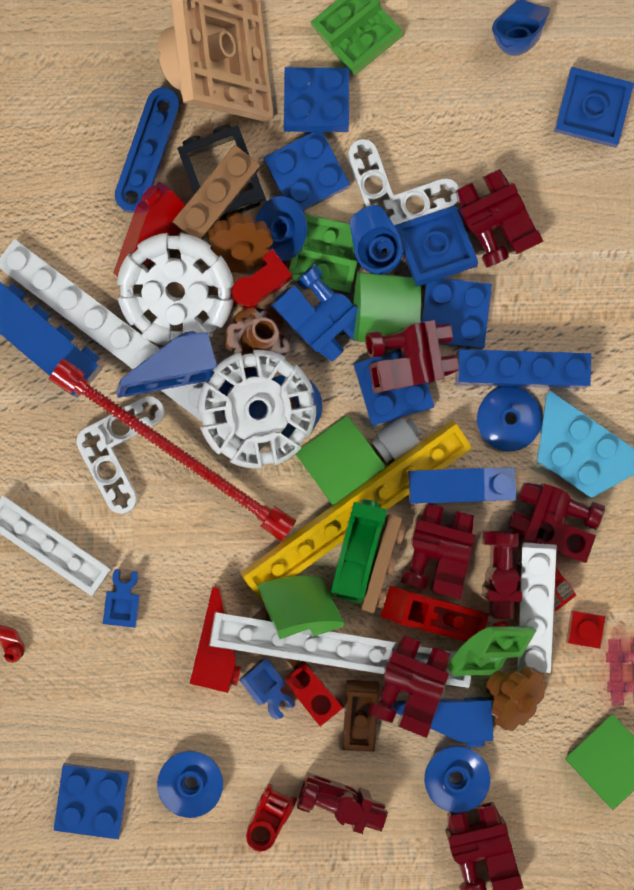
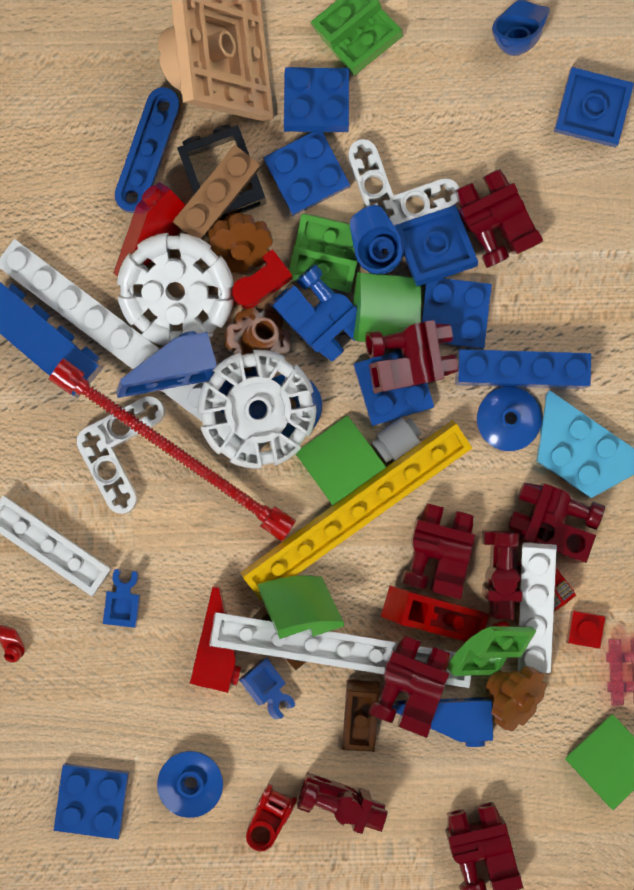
blue dish [255,196,307,262] -> none
red leg [284,661,345,727] -> none
green arch [330,499,387,604] -> none
medium nougat plate [361,514,406,613] -> none
blue slope [408,467,516,504] -> none
blue dish [424,746,490,813] -> none

